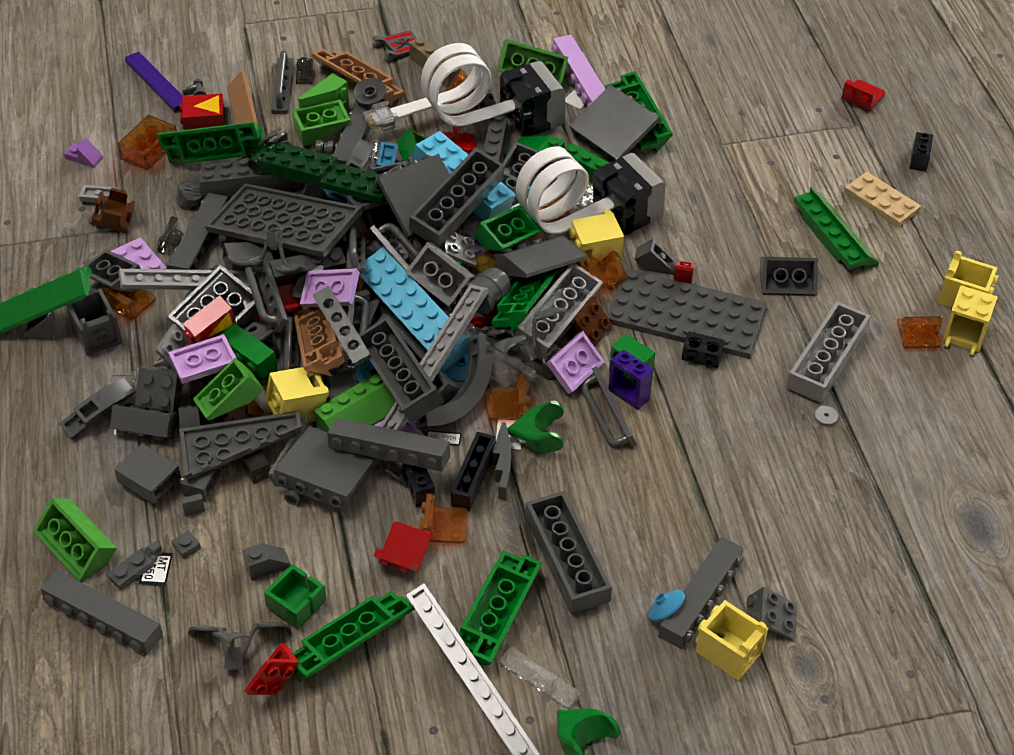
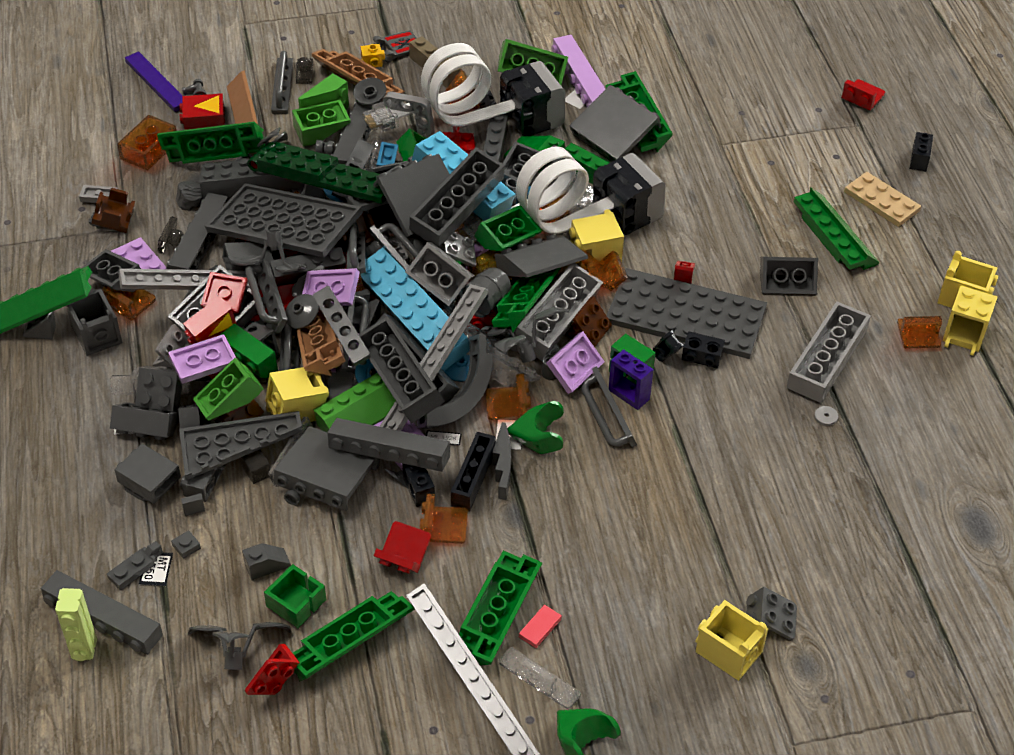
bright green slope [33,498,117,582] -> none
dark grey slope [59,378,136,440] -> none
medium lavender slope [64,138,103,167] -> none
dark grey brick [525,491,612,614] -> none
dark grey slope [634,239,676,274] -> none
dark azure dish [648,589,685,622] -> none
dark grey brick [658,536,744,649] -> none
none -> yellowish green brick [55,588,97,661]
none -> tile [201,272,248,314]
none -> dark grey dish [285,294,319,329]
none -> yellow brick [360,44,385,68]
none -> light grey beam [383,92,435,138]
none -> coral tile [519,605,562,648]
none -> black piece [653,330,684,362]

